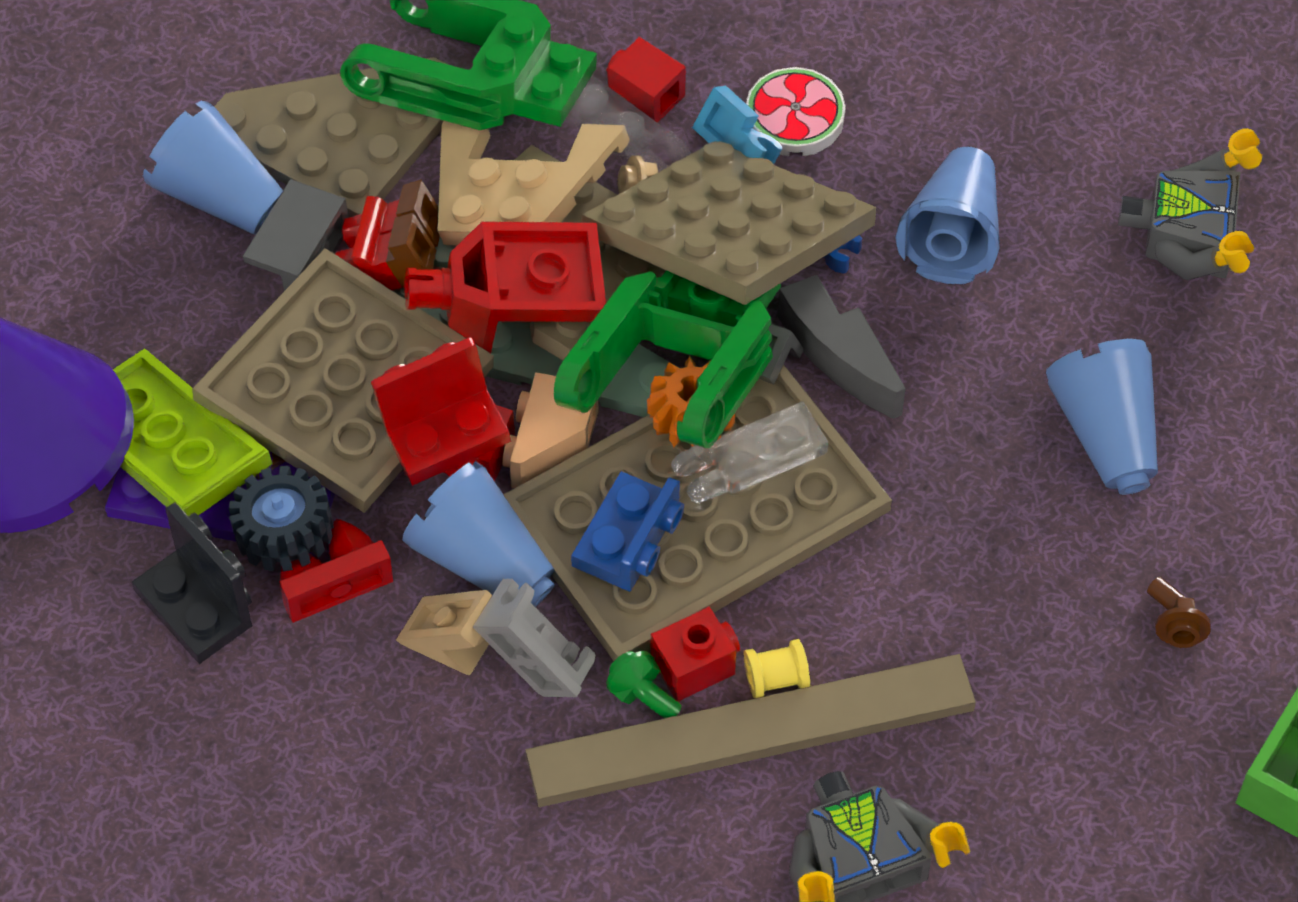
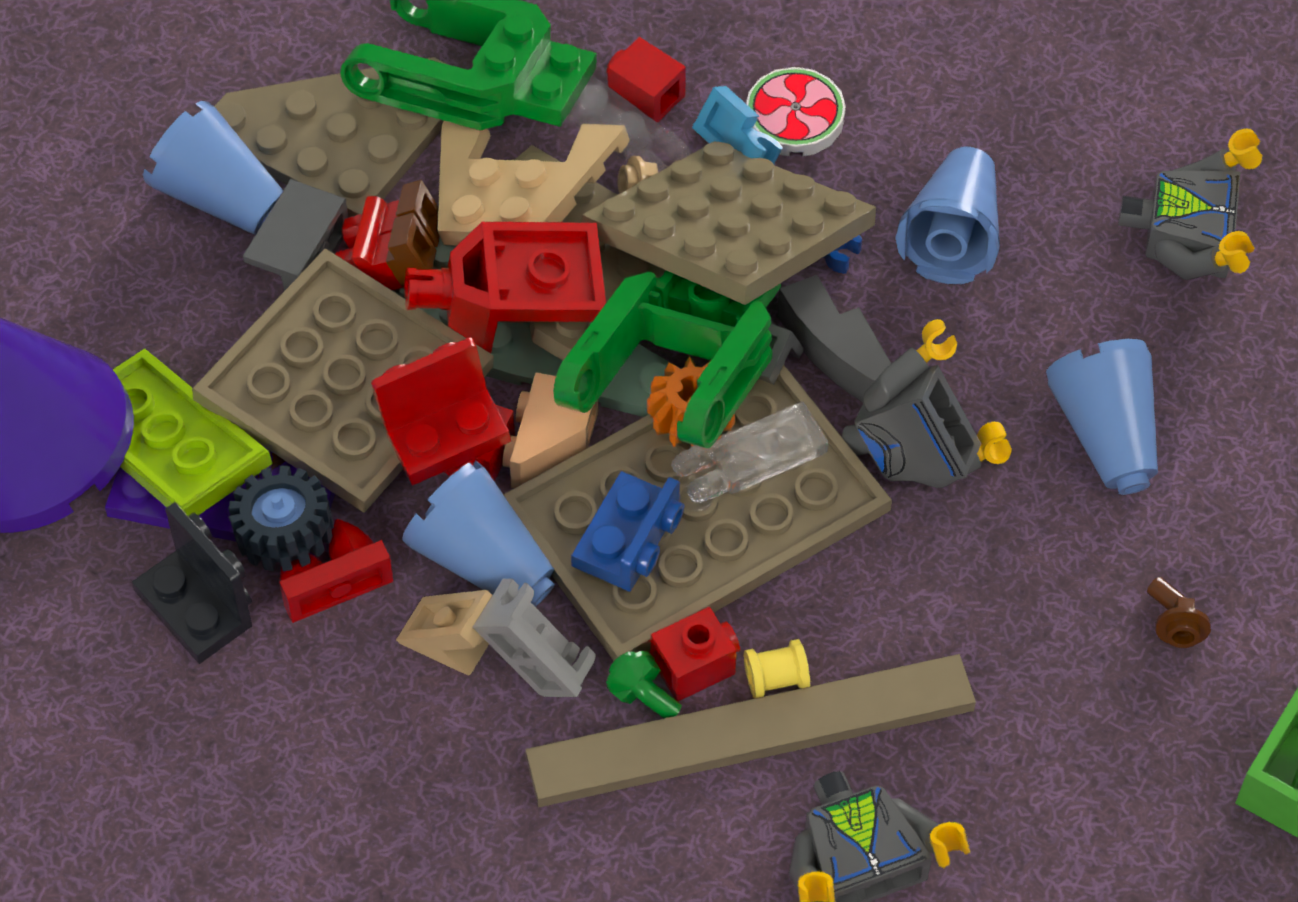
none -> dark grey torso [842,319,1012,488]

